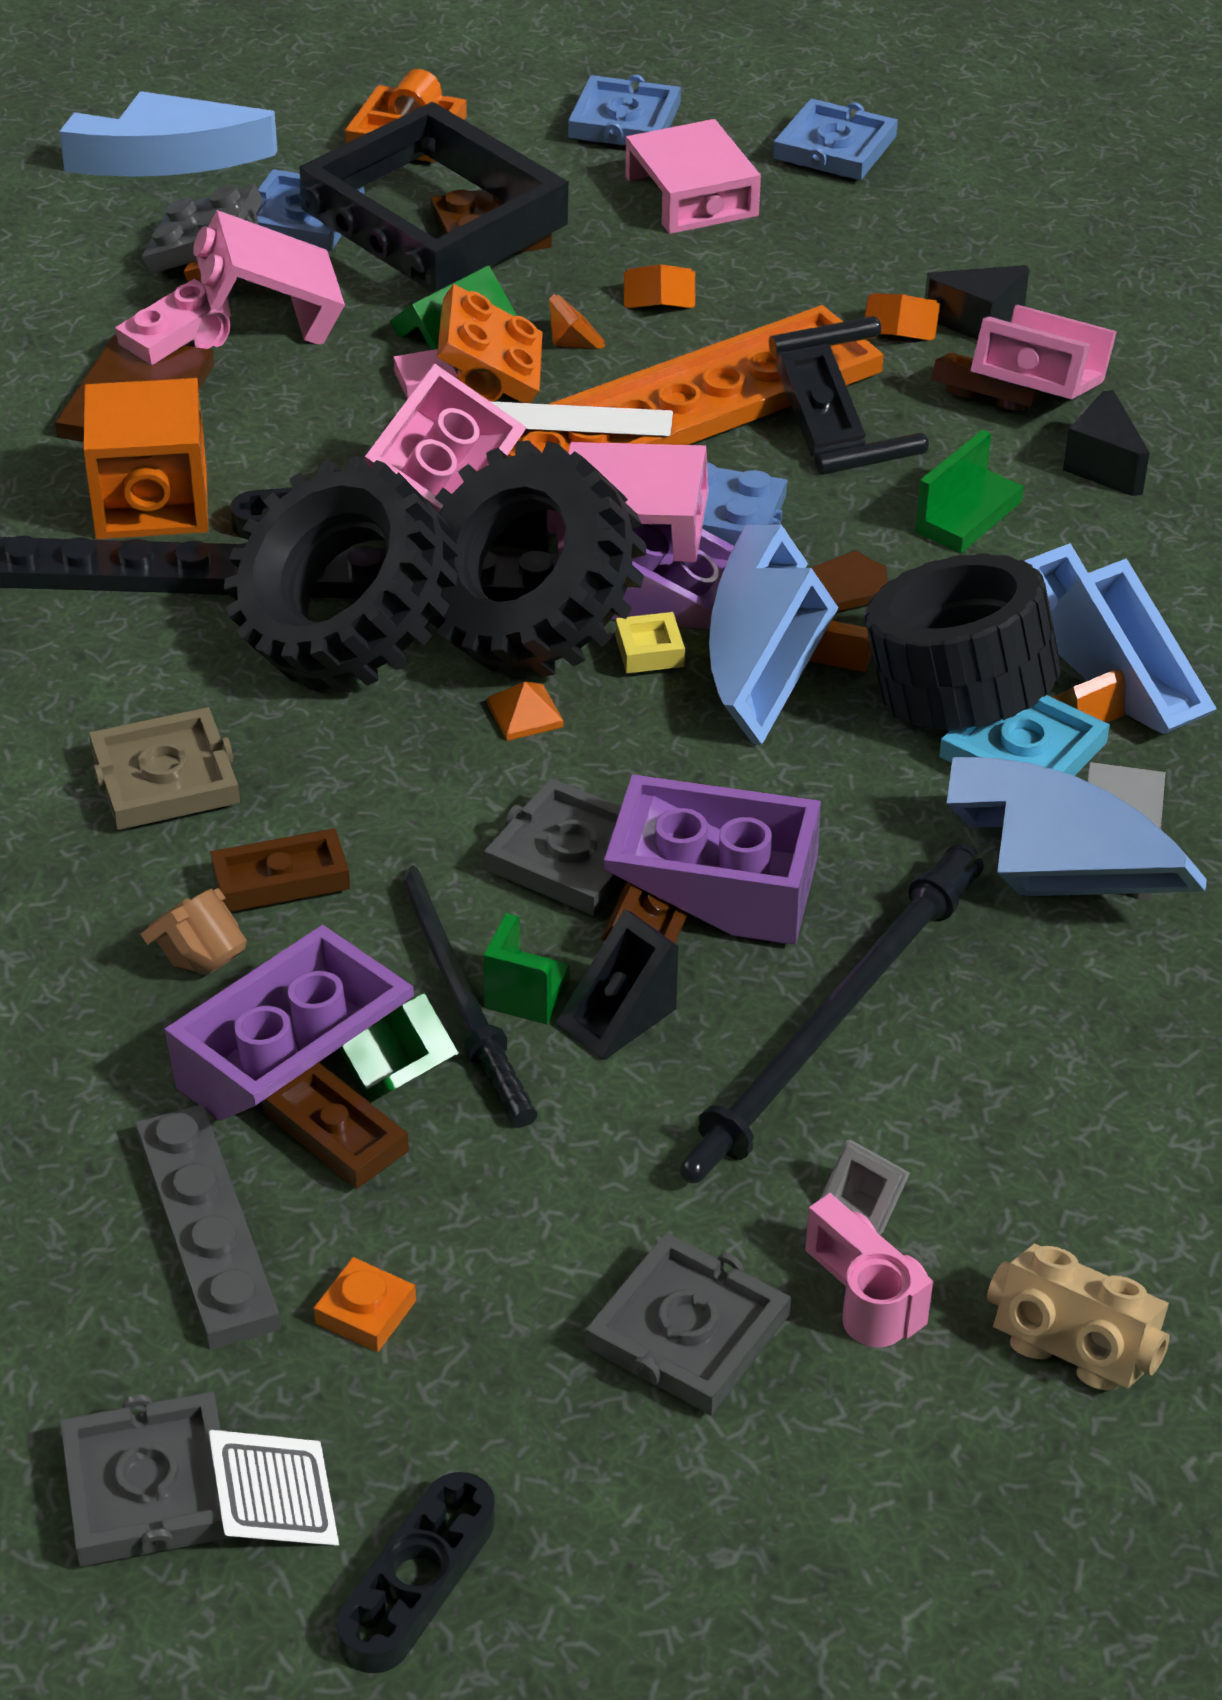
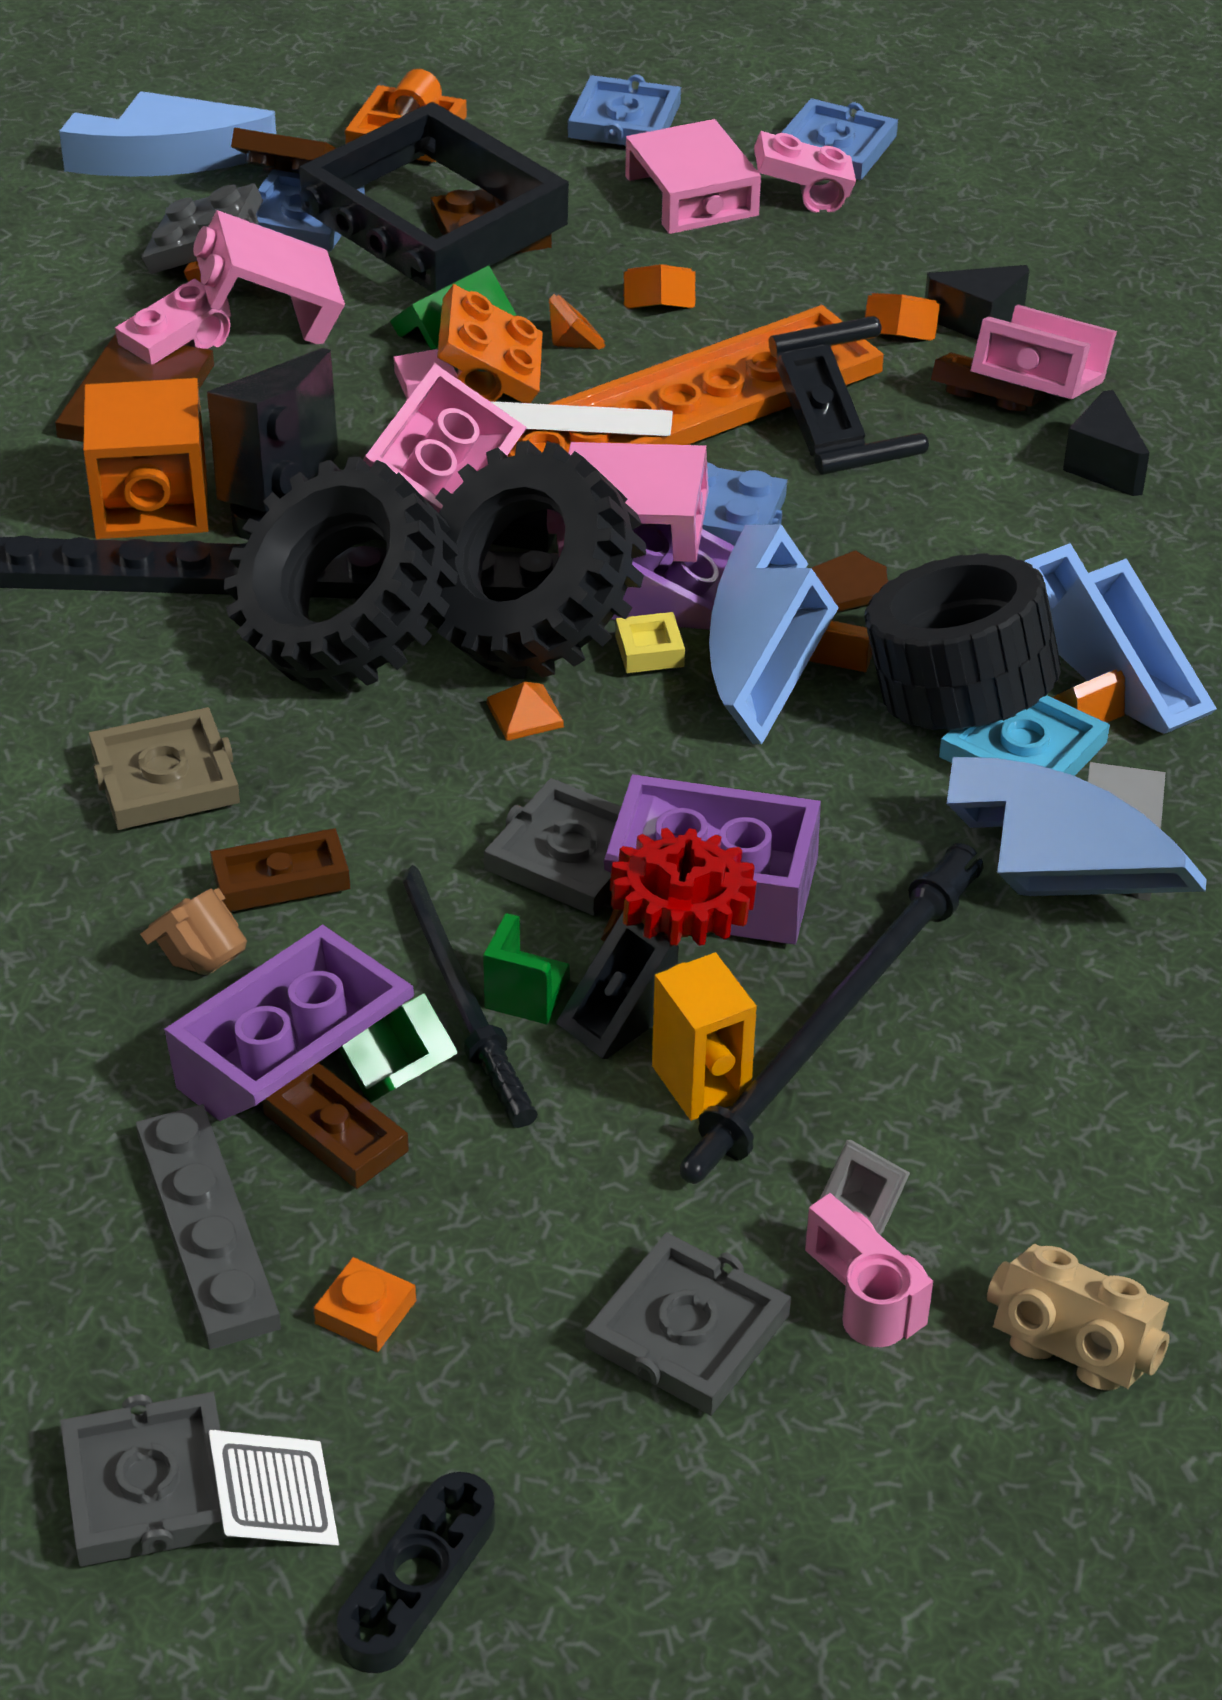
green panel [915,429,1024,553] -> none
none -> black slope [207,348,338,512]
none -> reddish brown plate [231,127,336,173]
none -> red gear [610,828,757,946]
none -> light orange brick [652,952,757,1121]
none -> bright pink plate [754,131,856,212]

